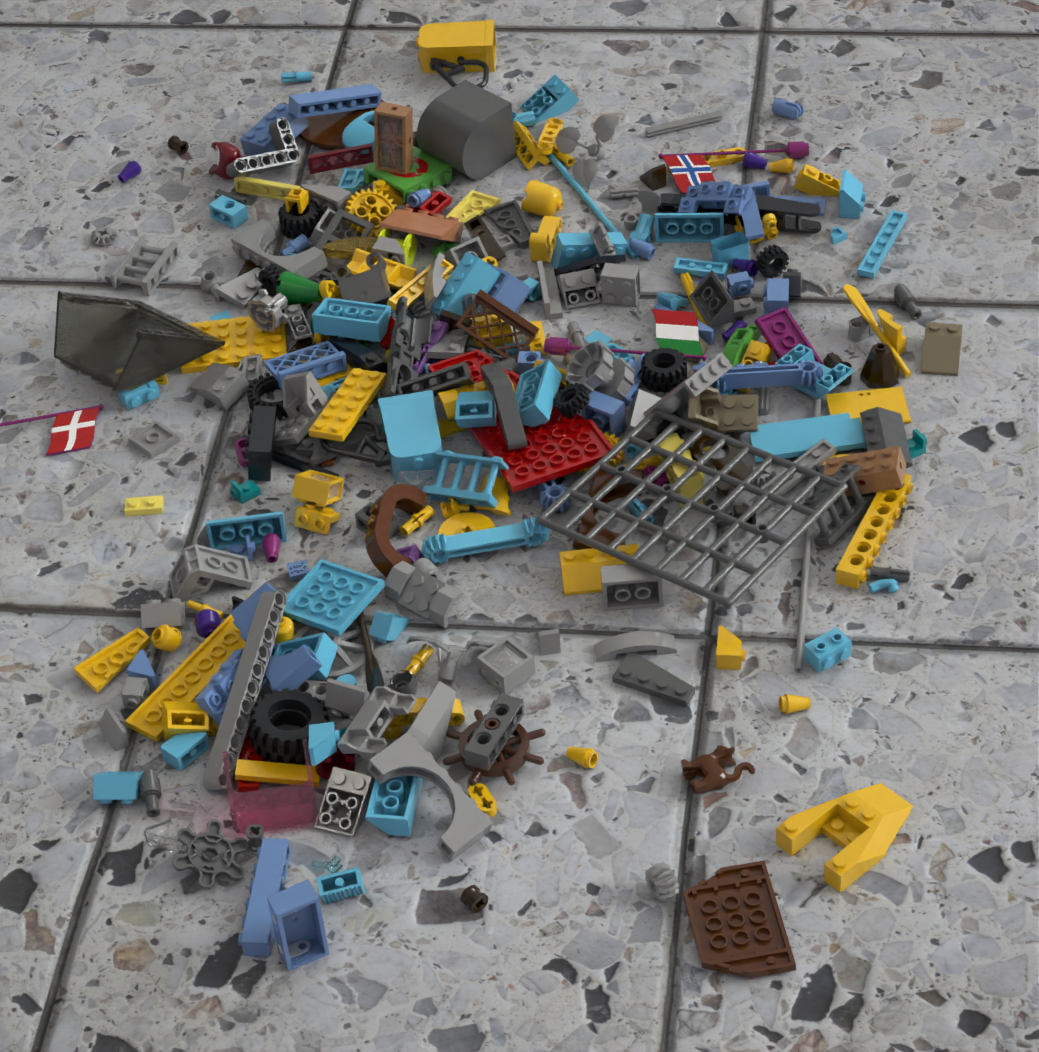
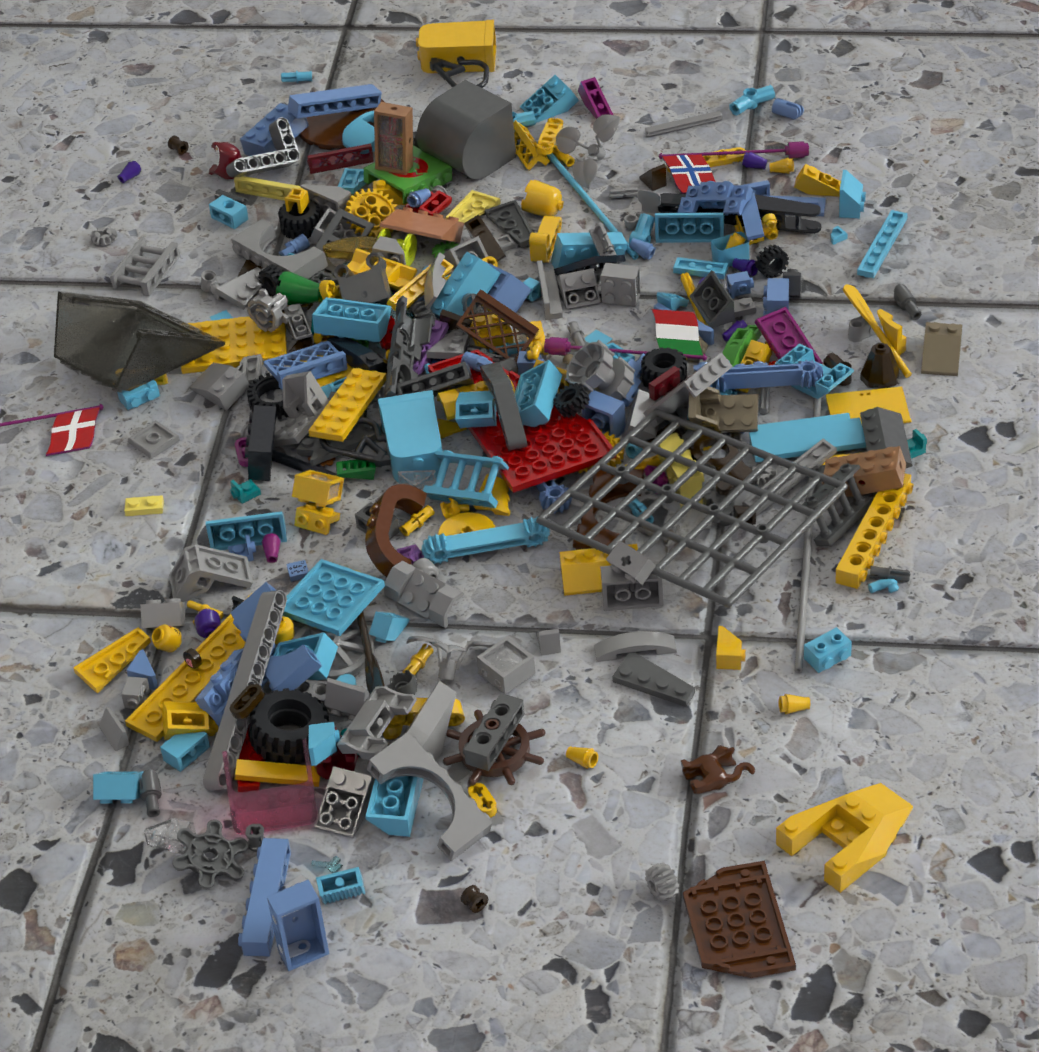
none -> dark brown tile [183,648,202,669]
none -> dark brown plate [230,684,265,719]
none -> green slope [336,459,376,480]
none -> medium blue hinge [461,351,493,372]
none -> yellow arm [527,341,542,360]
none -> magenta slope [578,77,613,119]
none -> light grey brick [606,540,656,585]
none -> dark red plate [649,366,680,401]
none -> yellow cone [725,232,746,249]
none -> medium azure piece [729,85,775,116]

